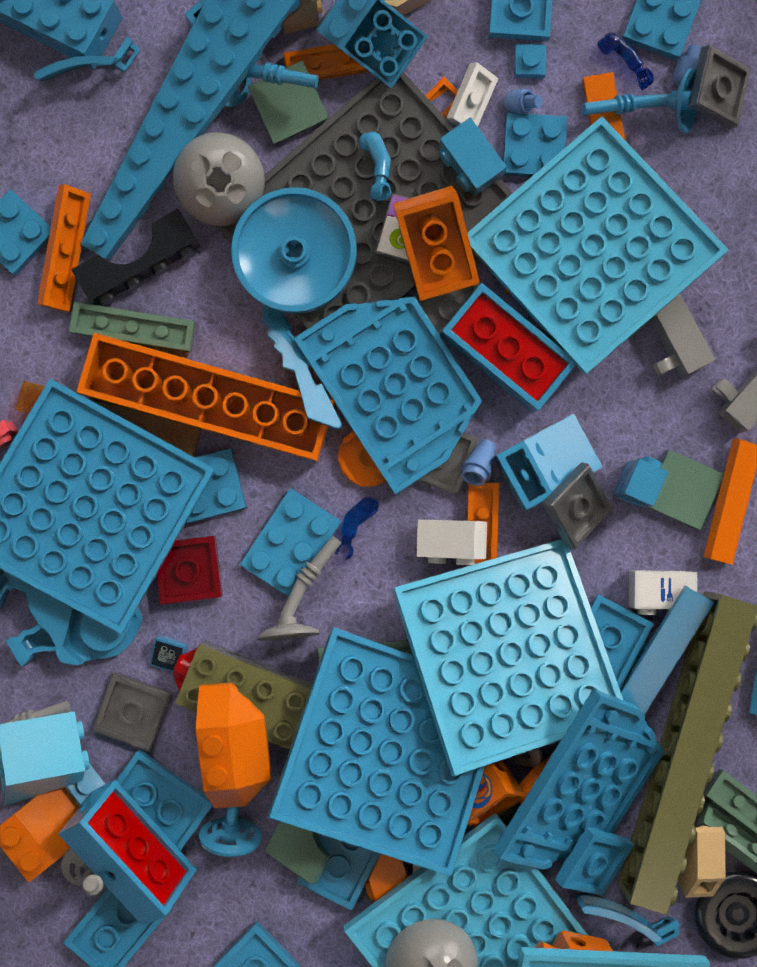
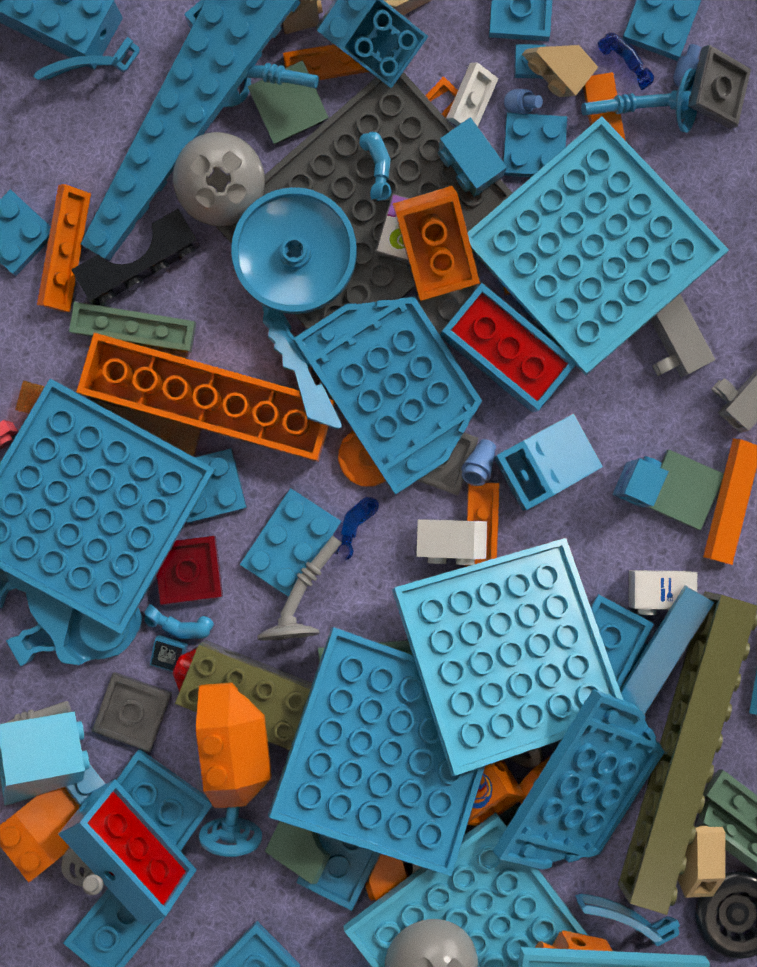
flat silver tile [542,462,612,550] -> none
dark azure plate [555,827,634,896] -> none
none -> dark azure arm [145,604,214,639]
none -> tan slope [522,45,598,97]

